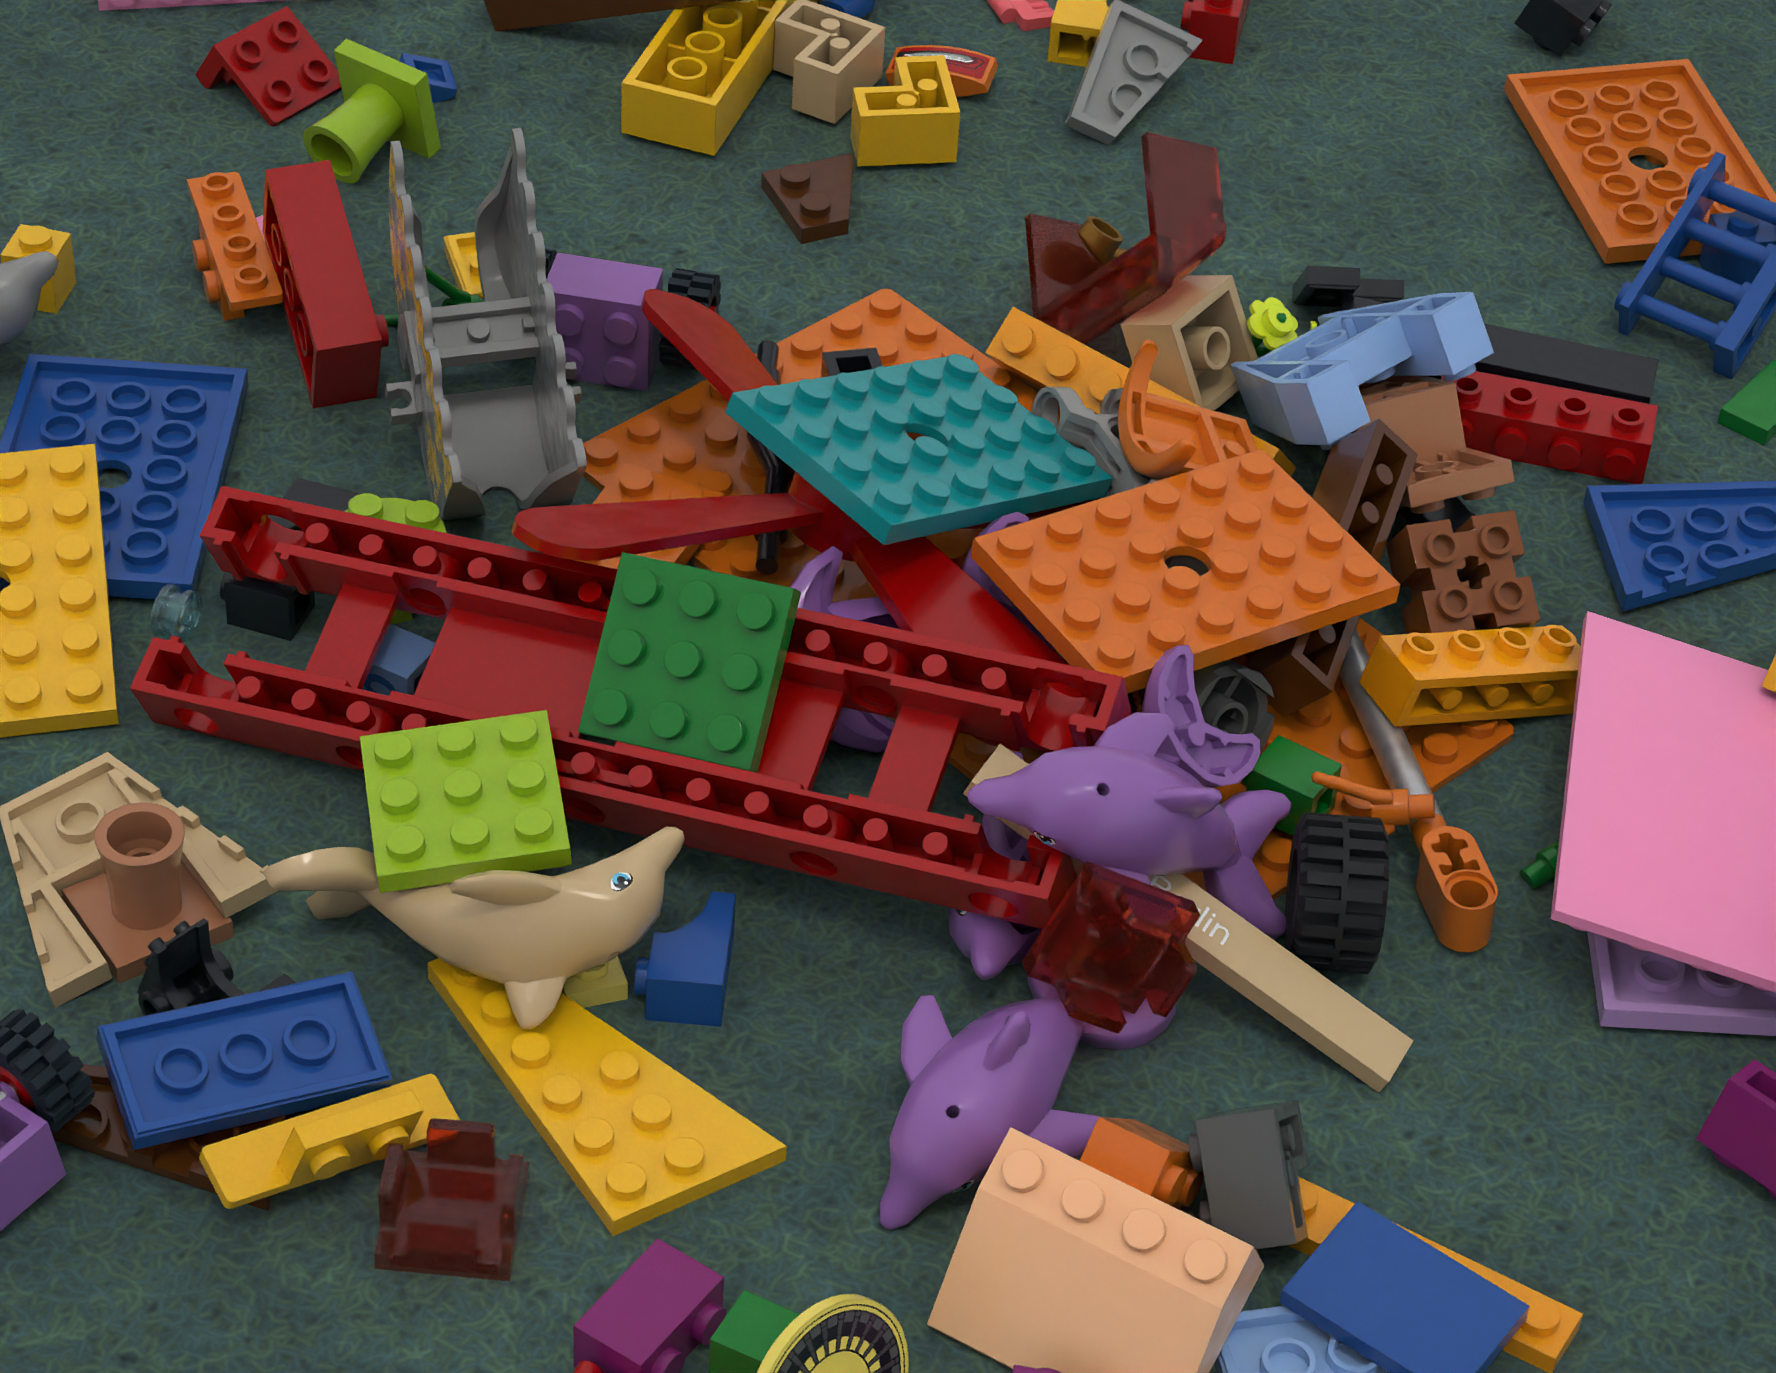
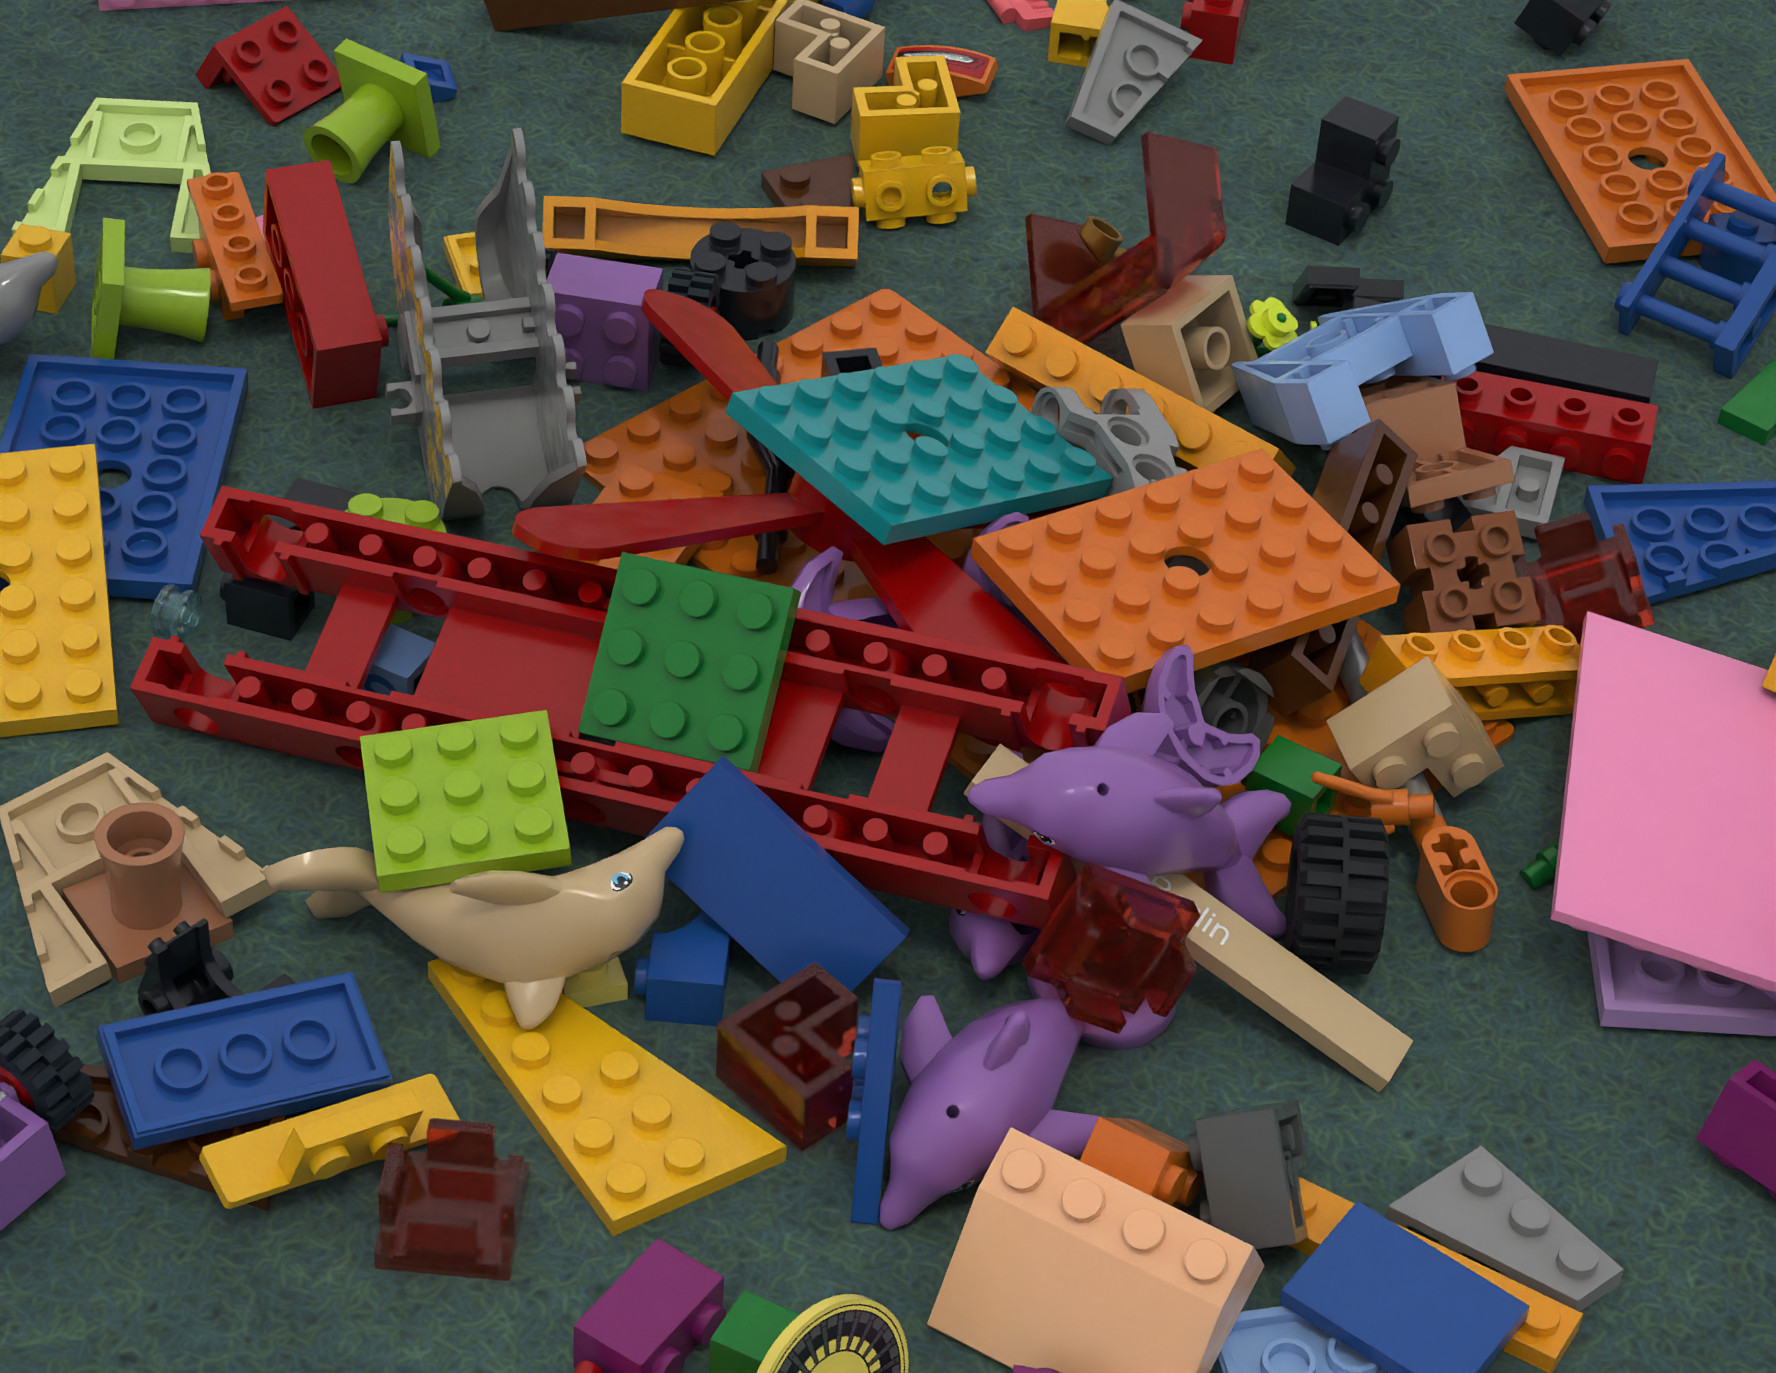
orange piece [1118,339,1258,480] -> none
none -> yellowish green wing [12,98,211,253]
none -> lime plant [91,218,211,359]
none -> light orange arch [542,196,859,268]
none -> blue tile [643,755,910,1021]
none -> black brick [690,221,796,341]
none -> clear red brick [716,962,859,1151]
none -> blue wing [846,978,902,1225]
none -> yellow brick [851,146,977,229]
none -> black brick [1285,96,1400,246]
none -> tan brick [1326,656,1504,798]
none -> light grey wing [1385,1146,1624,1312]
none -> light grey wing [1457,446,1565,541]
none -> clear red panel [1514,512,1655,646]

